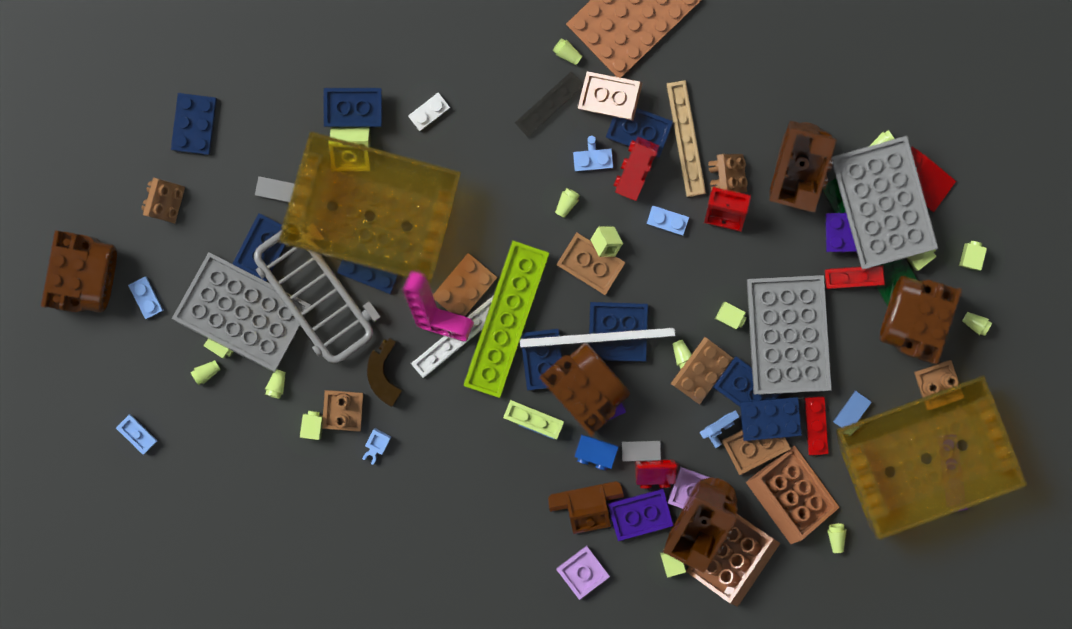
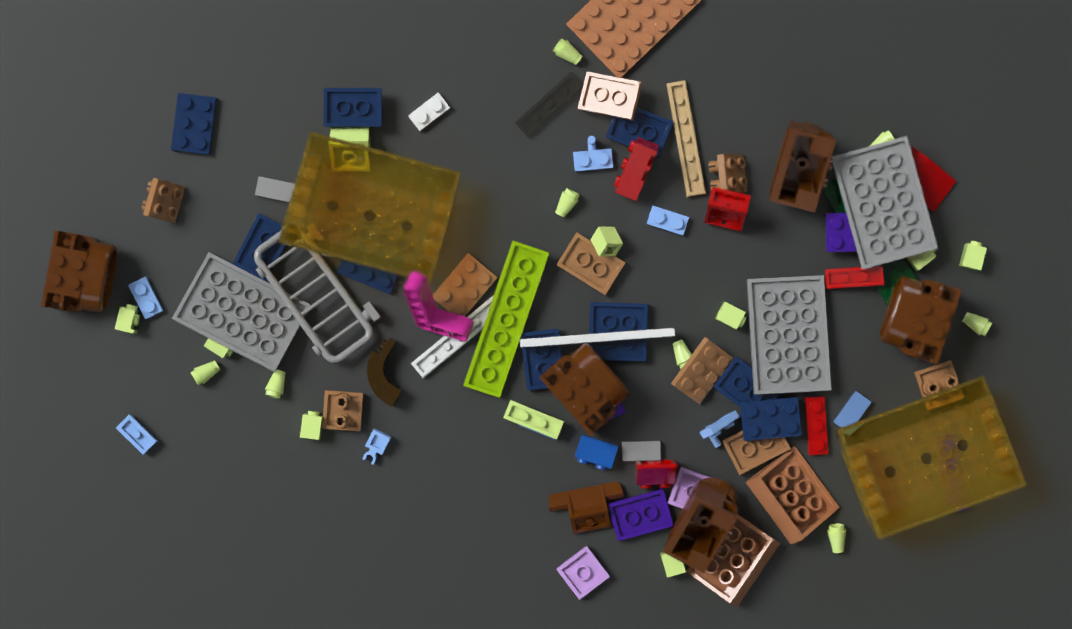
none -> yellowish green brick [115,304,140,334]

